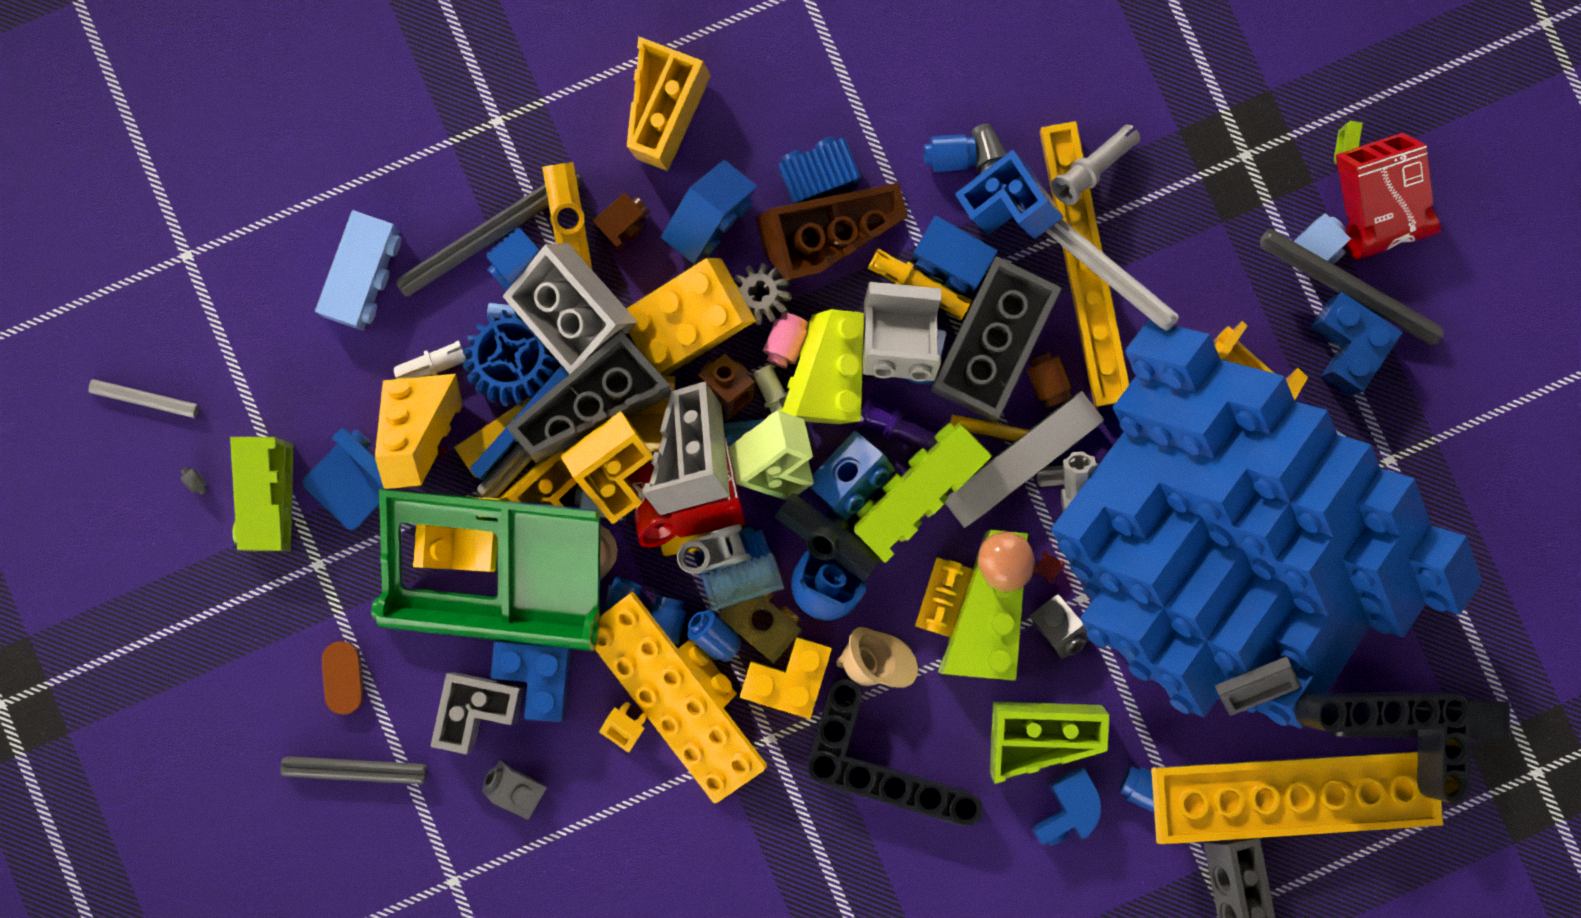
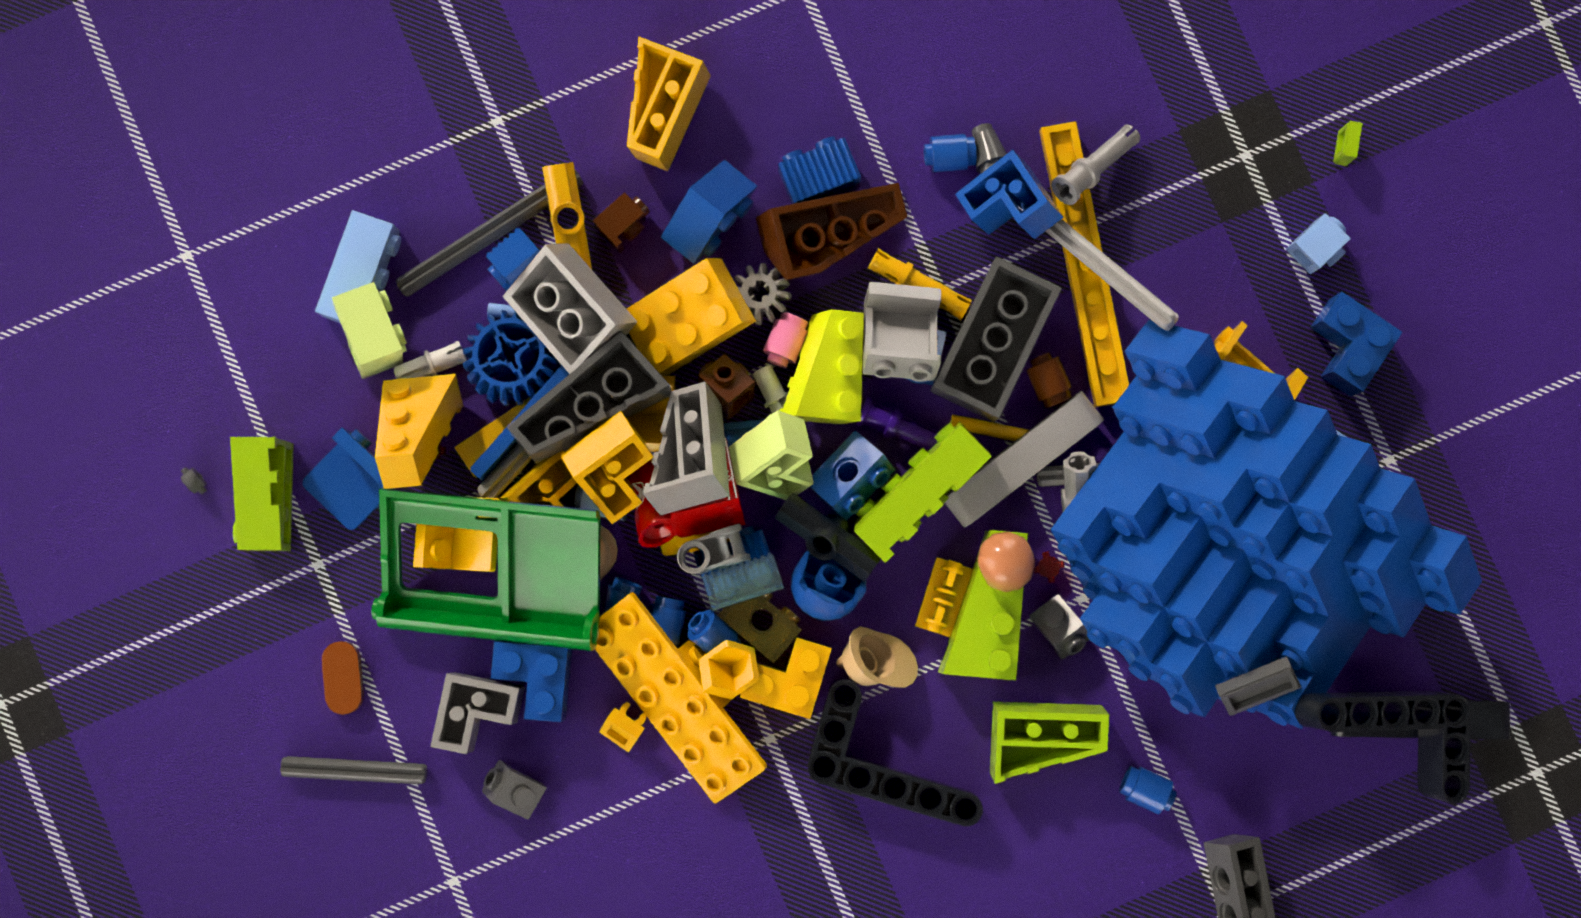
light grey bar [89,379,199,418] -> none
blue brick [911,215,998,294] -> none
blue brick [1031,766,1101,846] -> none
yellow plate [1151,752,1443,844] -> none
dark grey axle [1259,229,1444,345] -> none
red piece [1336,133,1441,261] -> none
none -> yellowish green brick [332,282,407,379]
none -> yellow panel [698,640,759,700]

